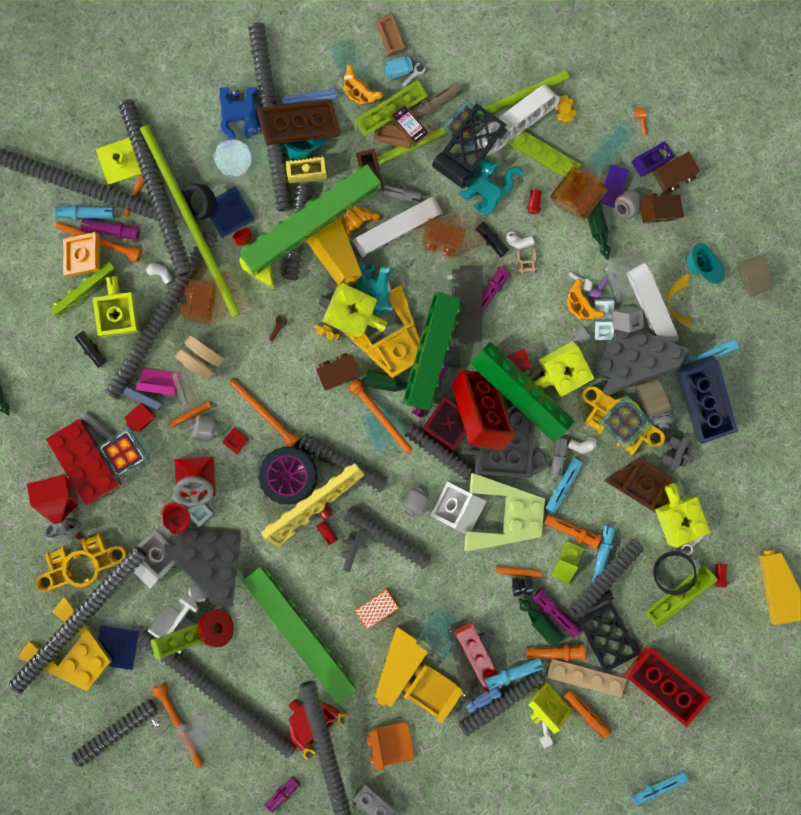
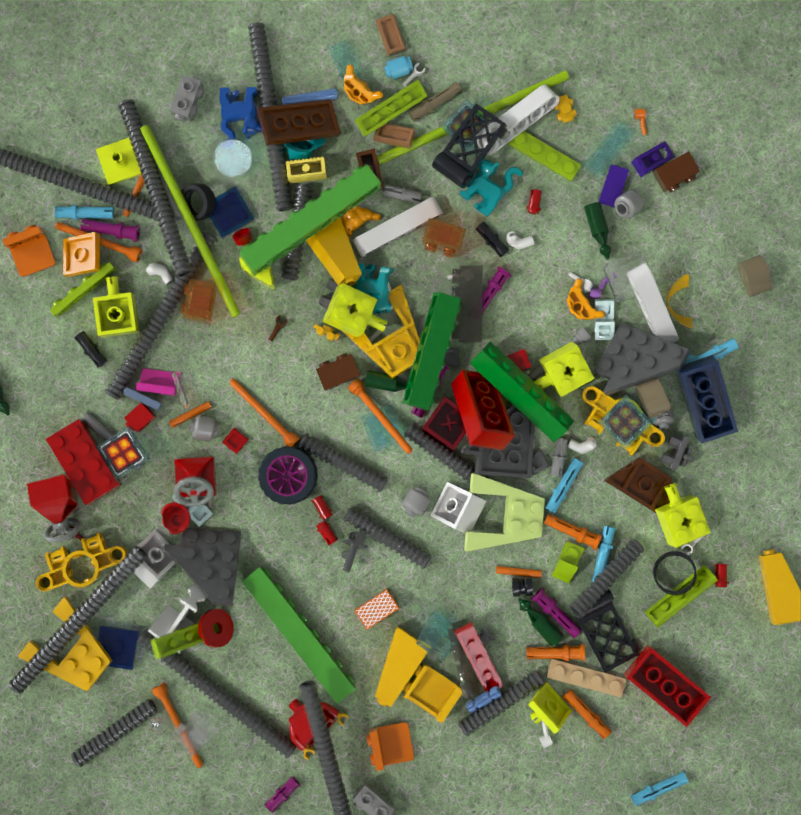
tan wheel [175,335,225,381] -> none
light yellow wing [261,464,365,548] -> none
tile [390,104,430,147] -> none
medium azure pin [485,658,543,690] -> none
tan piece [516,249,537,275] -> none
clear orange brick [549,167,608,220] -> none
light grey panel [612,306,644,333] -> none
reddish brown brick [639,192,684,223] -> none
teal piece [686,243,725,284] -> none
none -> orange bracket [2,225,56,277]
none -> light grey brick [170,75,204,122]

